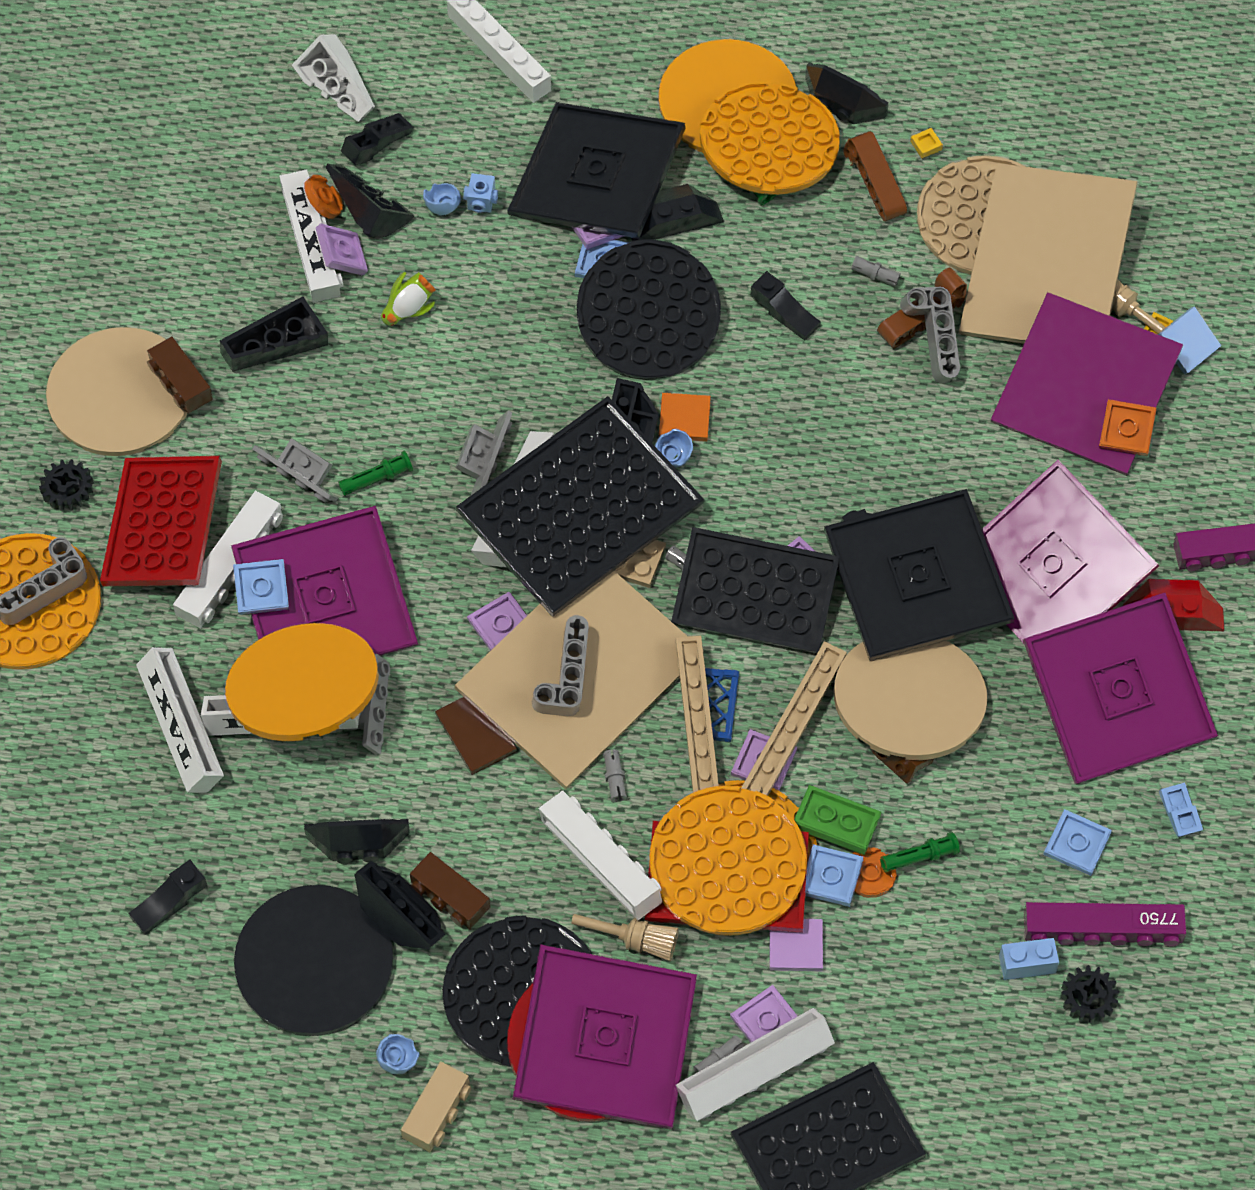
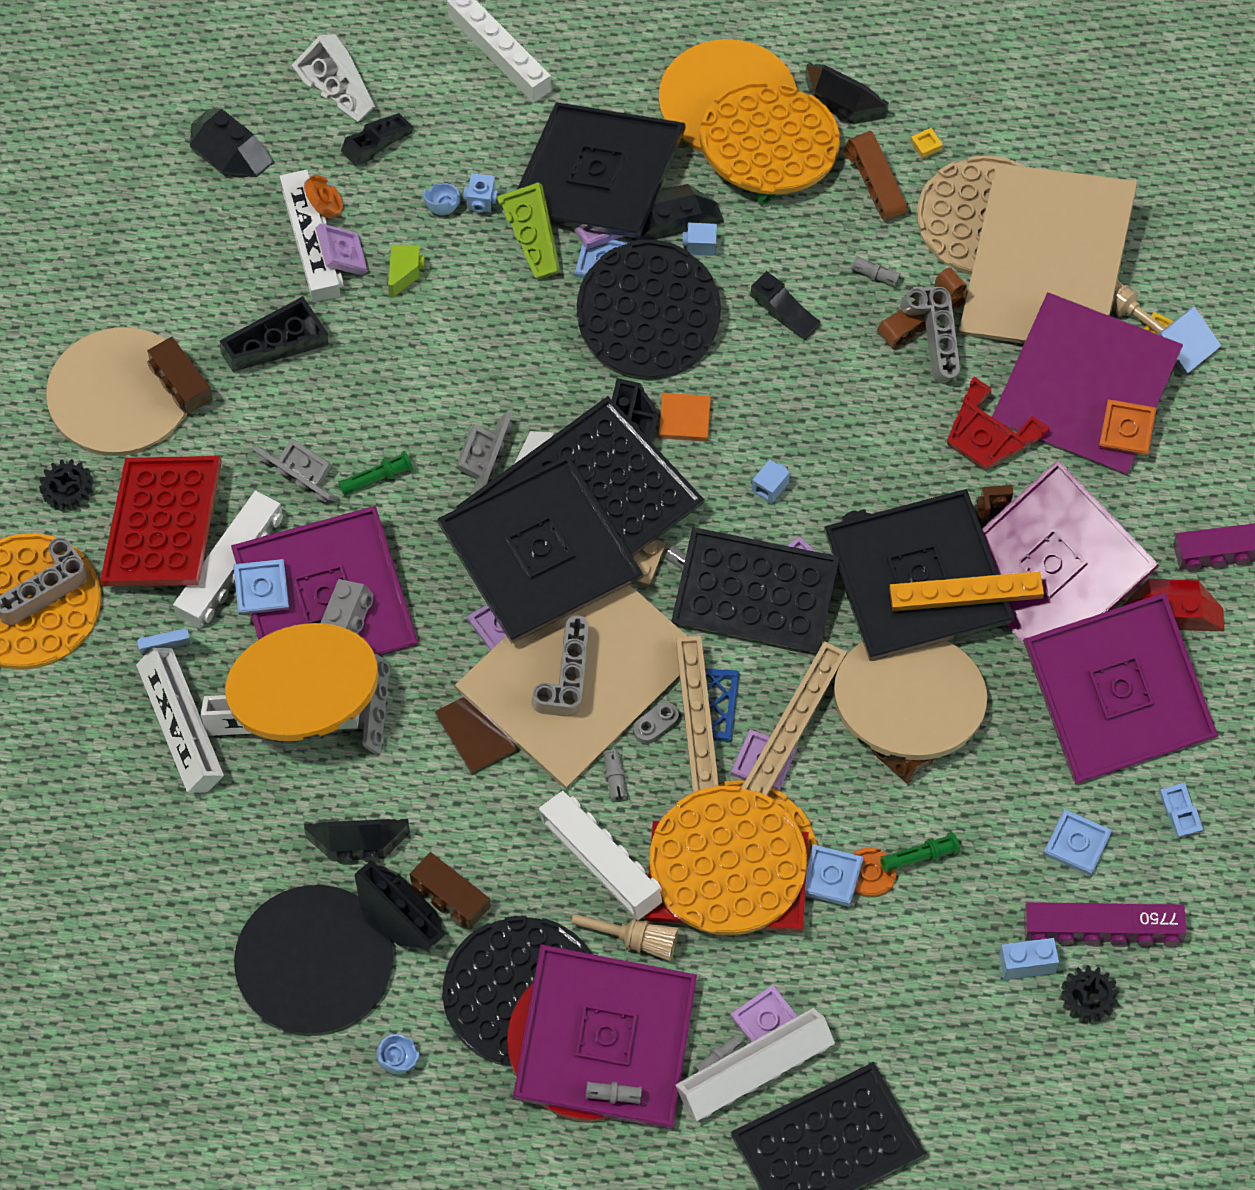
black slope [128,860,208,935] -> none
black wedge [326,163,414,238] -> none
animal [381,272,436,326] -> none
tan brick [401,1061,471,1152] -> none
light blue hair [655,429,693,468] -> none
lavender tile [770,919,823,972] -> none
bright green tile [794,785,882,855] -> none
none -> light blue tile [137,628,191,655]
none -> black wedge [190,108,273,177]
none -> light grey bracket [321,579,374,634]
none -> lime slope [388,245,425,297]
none -> black tile [437,455,643,644]
none -> lime wing [497,182,561,279]
none -> light grey pin [585,1081,641,1104]
none -> light grey plate [634,702,679,744]
none -> light blue brick [683,223,717,256]
none -> light blue brick [752,460,790,504]
none -> light orange plate [889,571,1044,611]
none -> red wing [947,377,1050,471]
none -> reddish brown bracket [974,485,1013,529]

